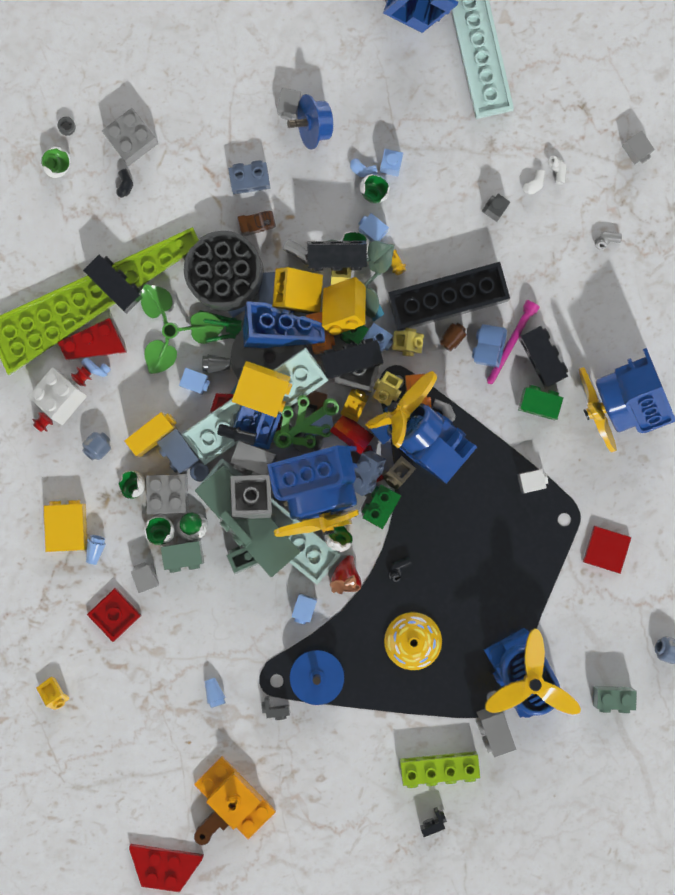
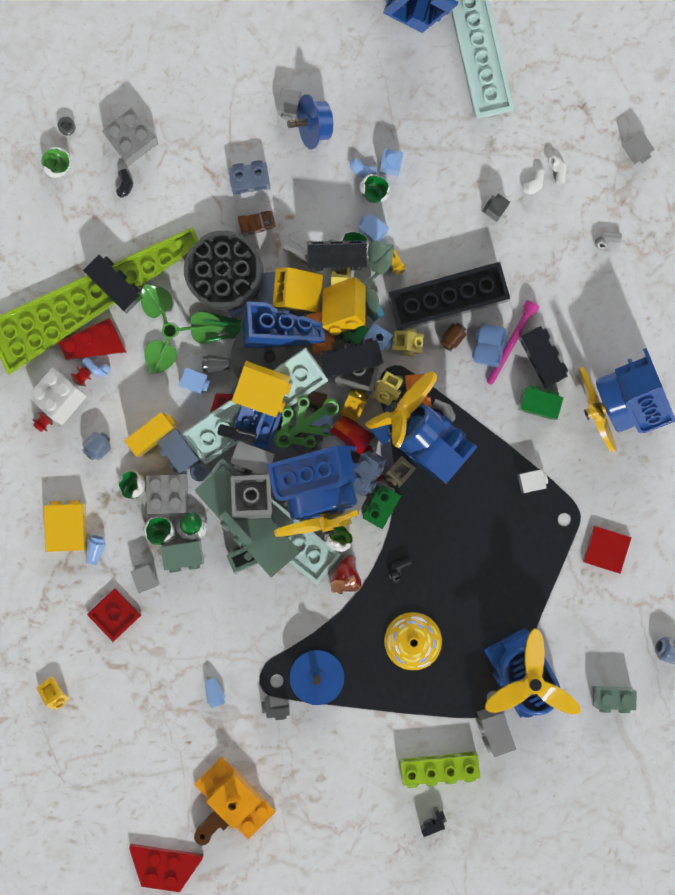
light blue brick [292,593,317,625] -> none

